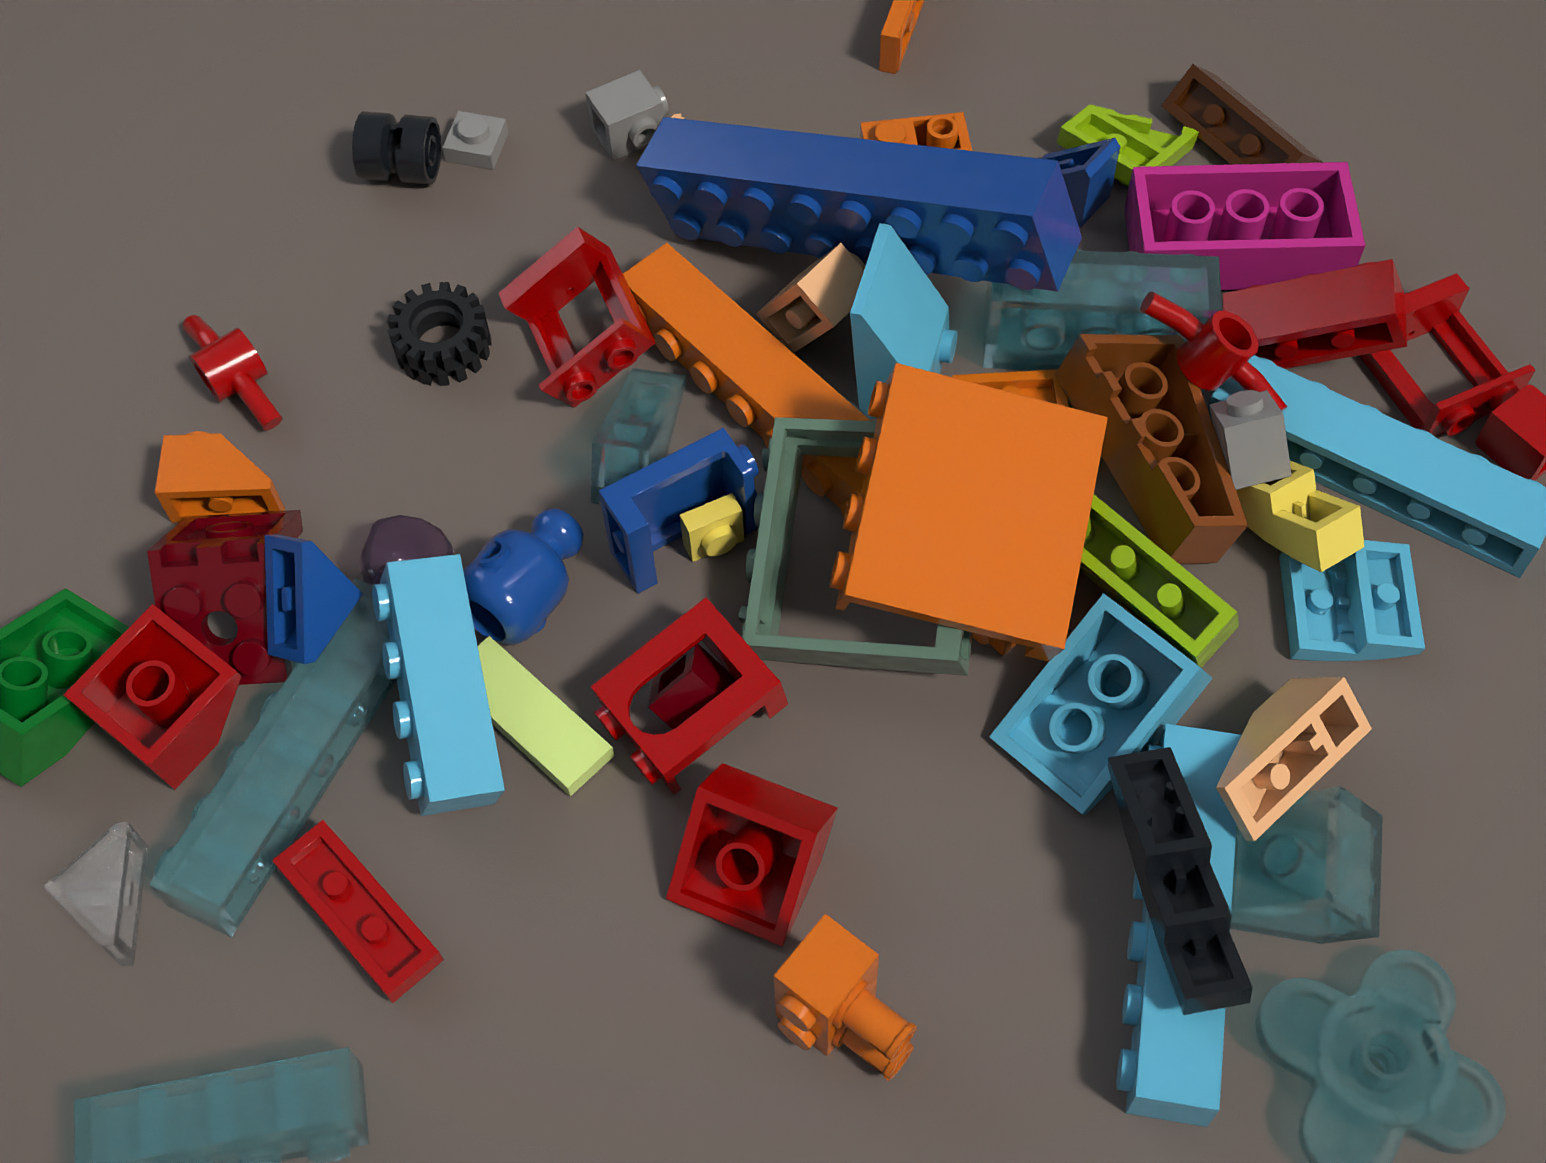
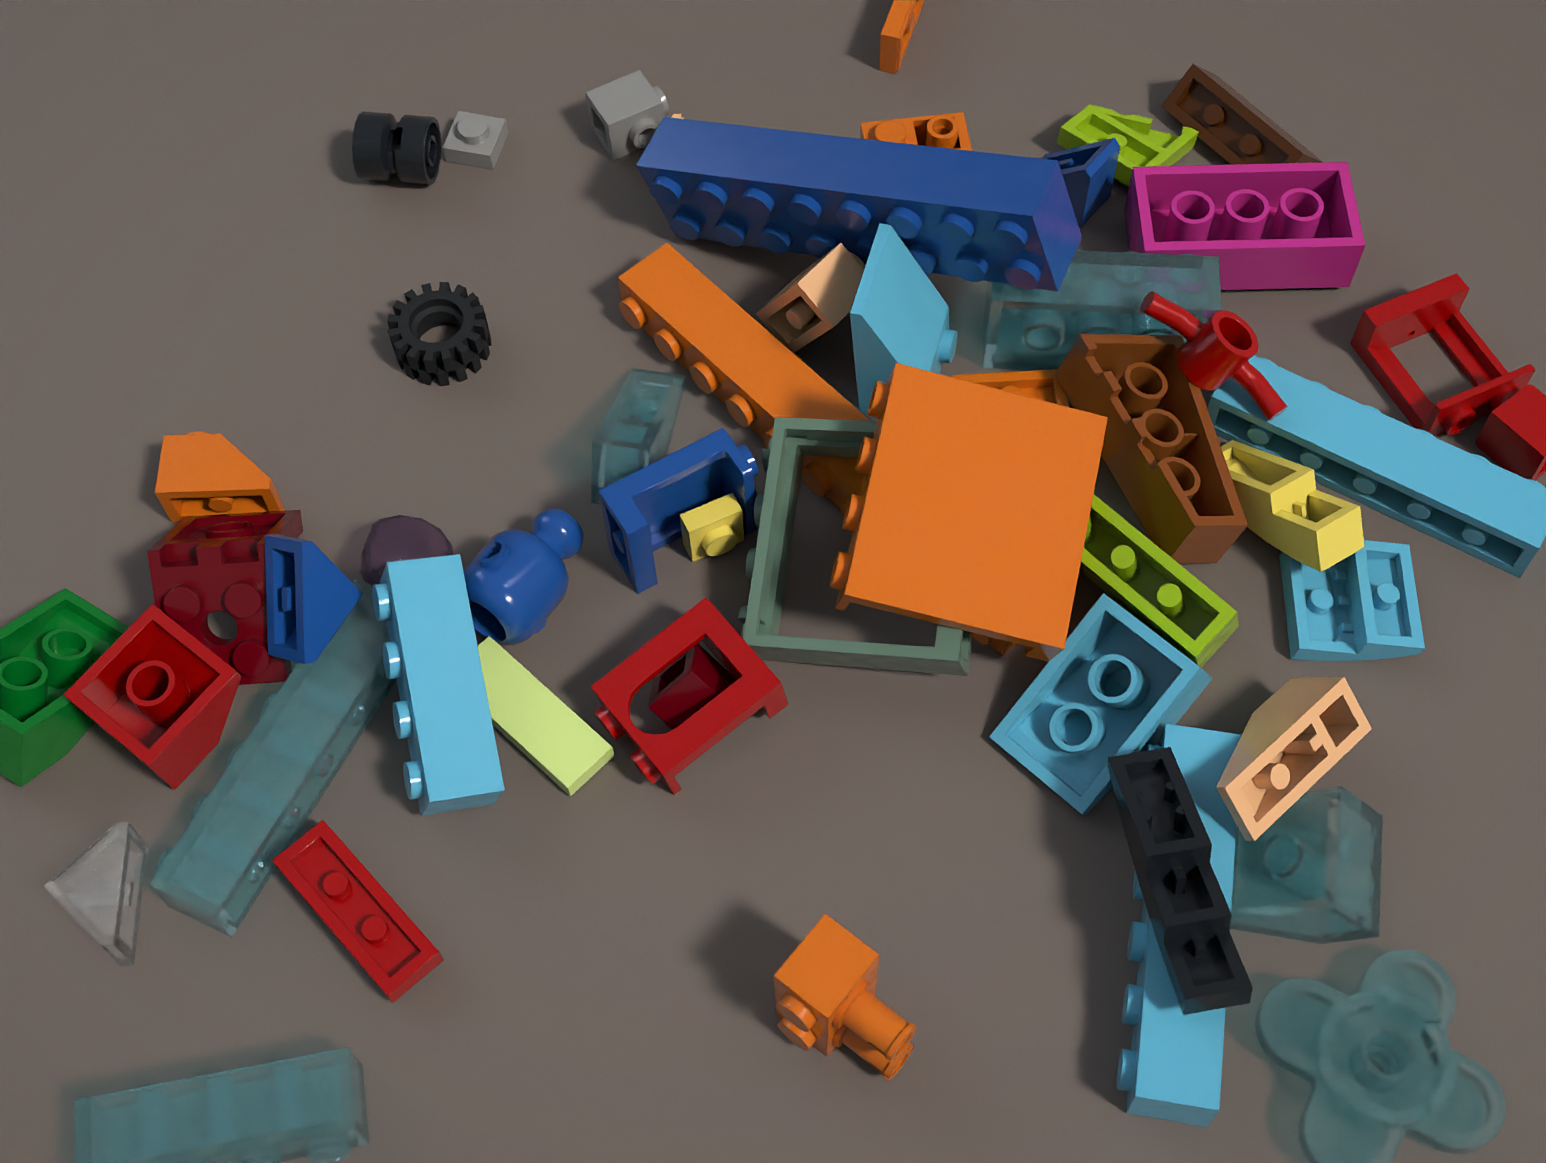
red piece [183,315,283,431] -> none
red panel [498,226,656,408] -> none
red slope [666,763,838,946] -> none
light grey brick [1209,390,1292,490] -> none
red brick [1223,259,1407,369] -> none

